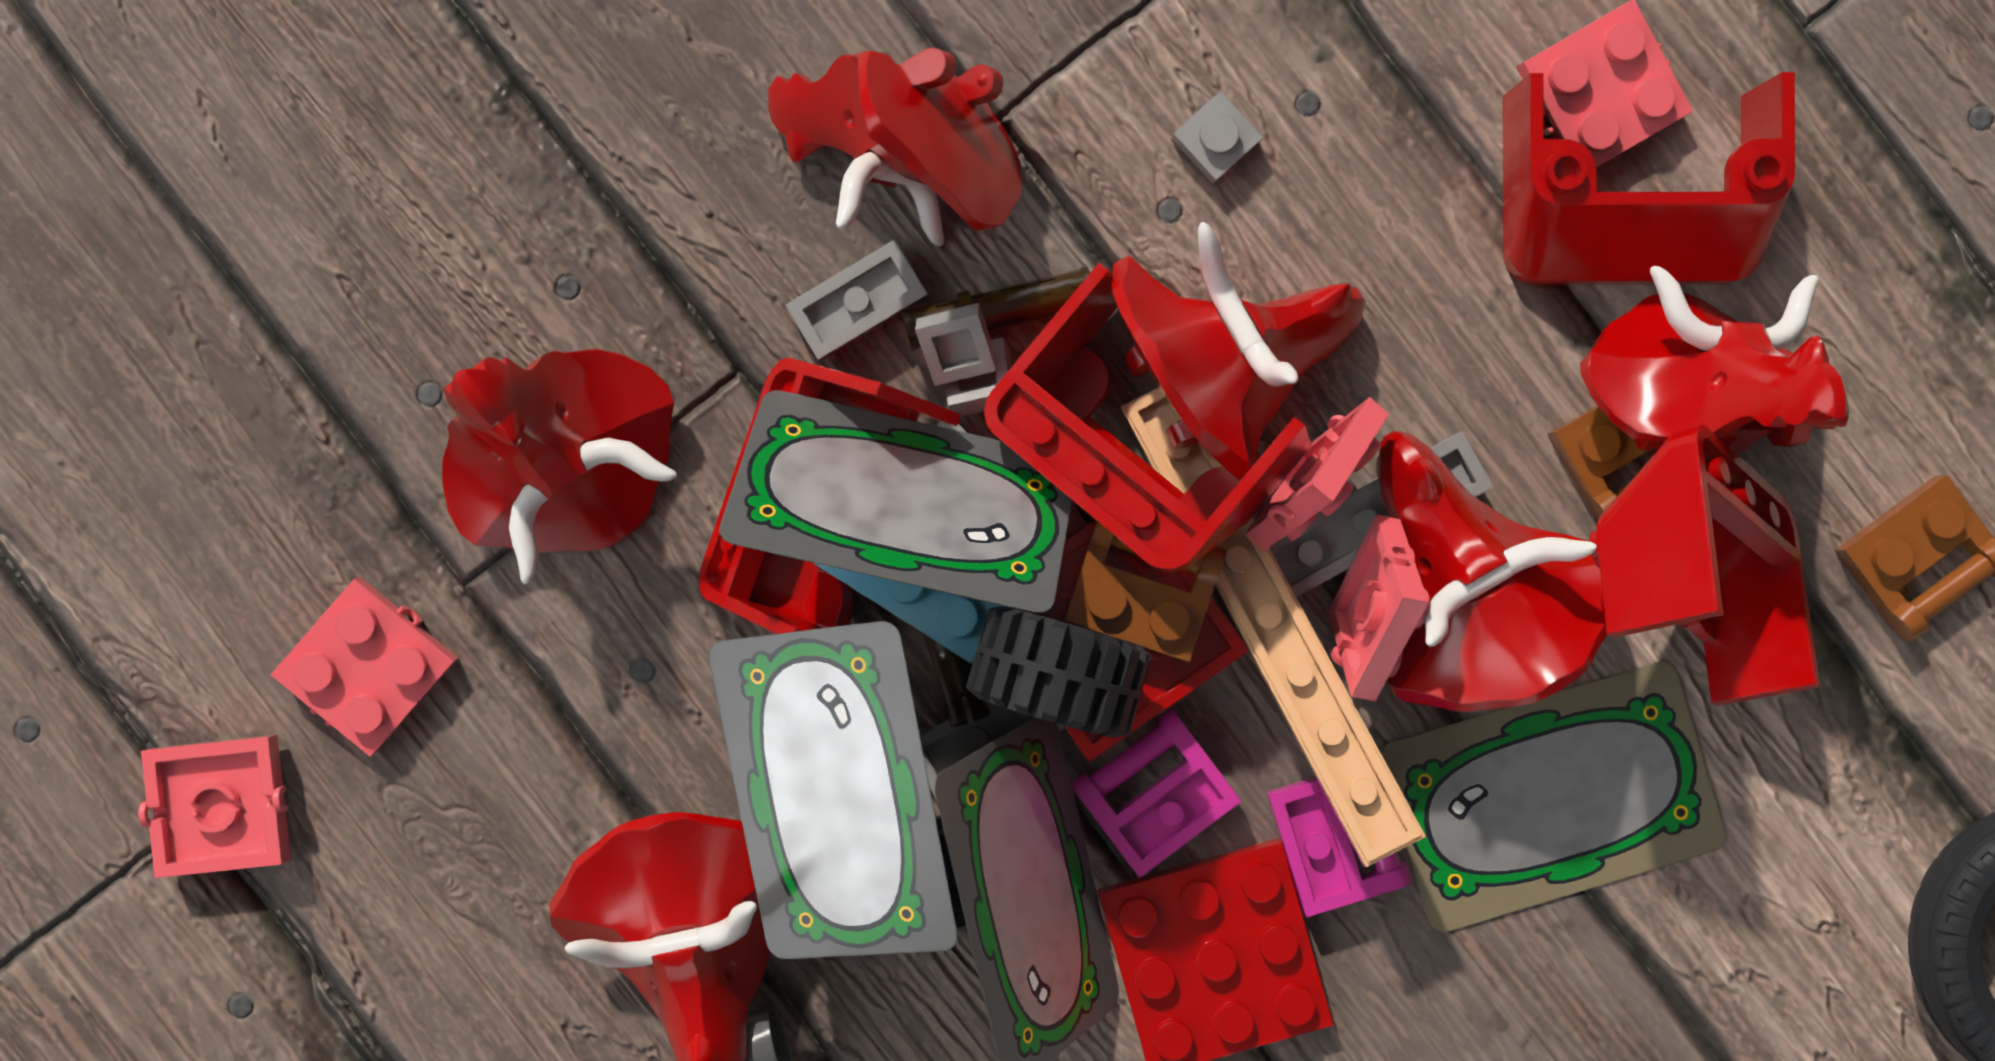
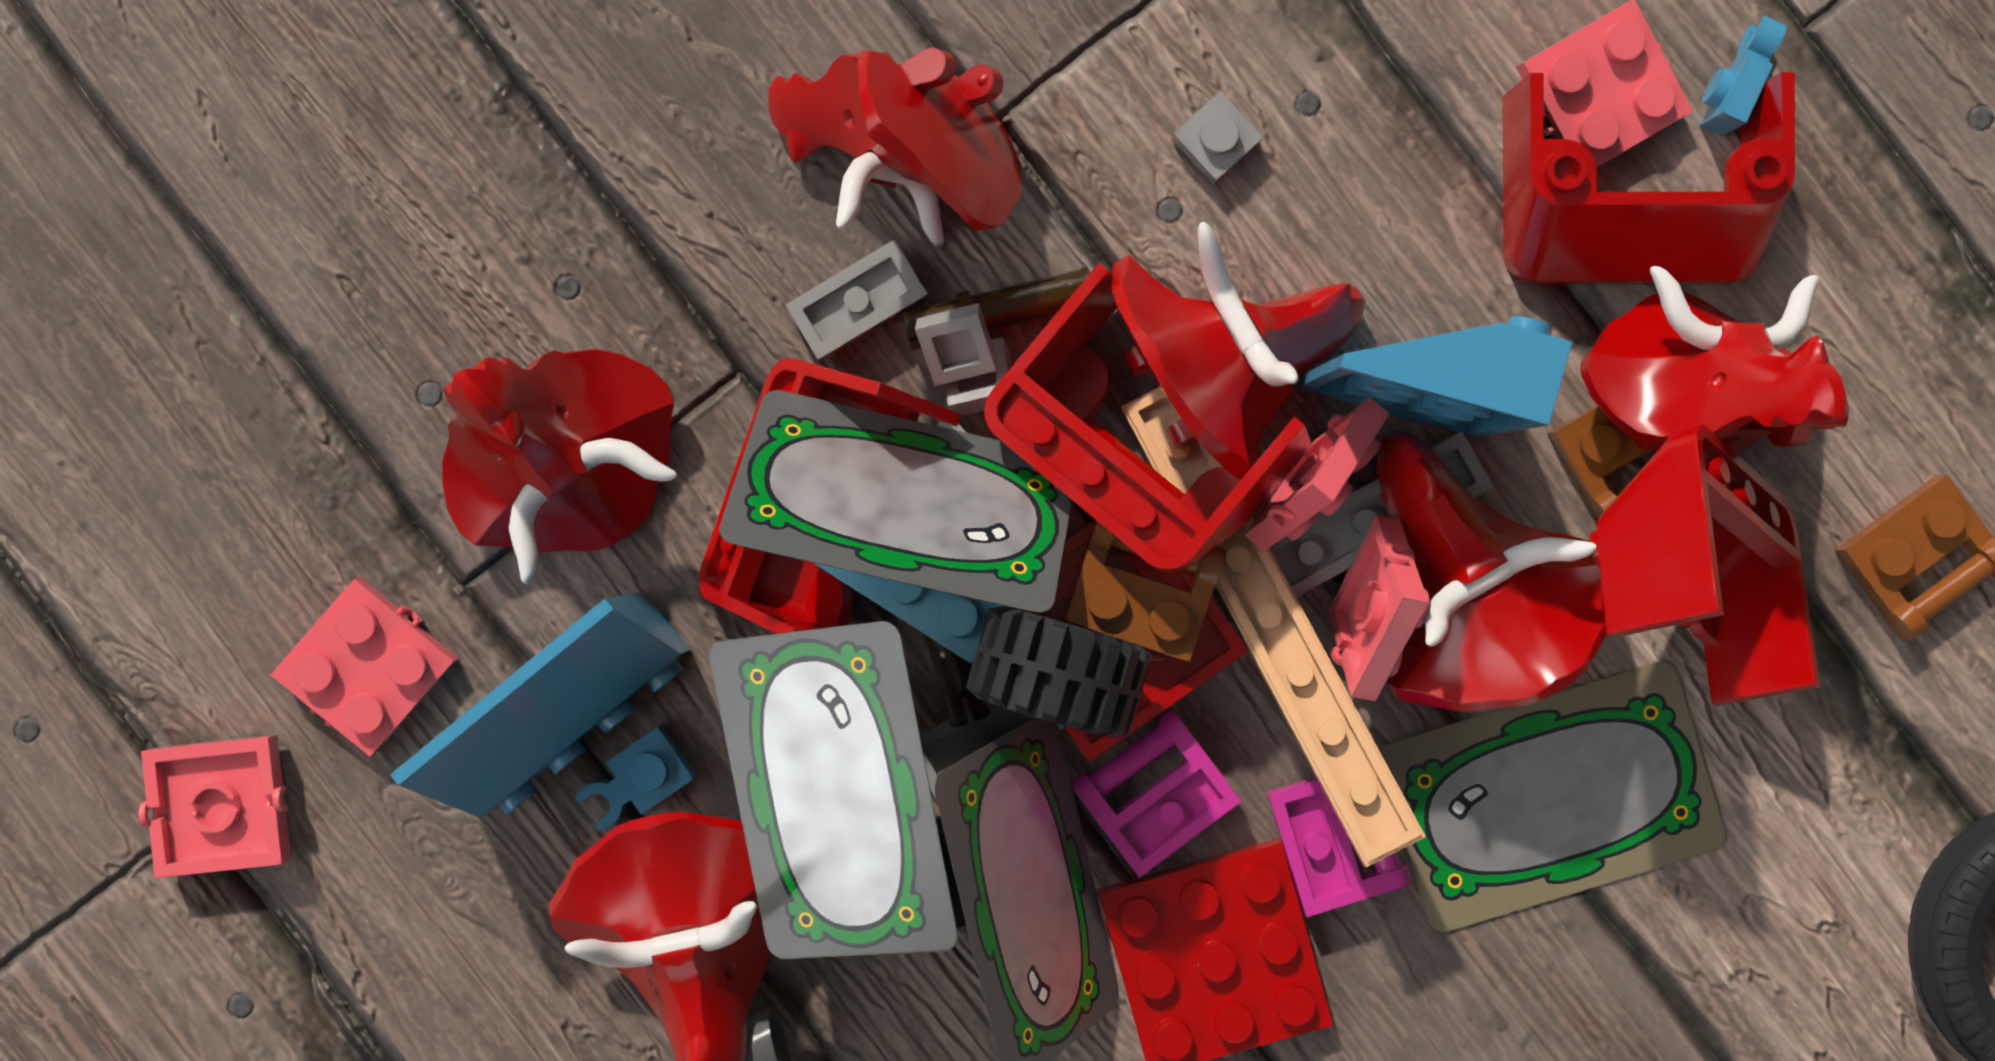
none -> dark azure slope [390,592,691,818]
none -> dark azure plate [575,725,697,831]
none -> dark azure slope [1296,316,1572,438]
none -> dark azure plate [1699,15,1788,136]

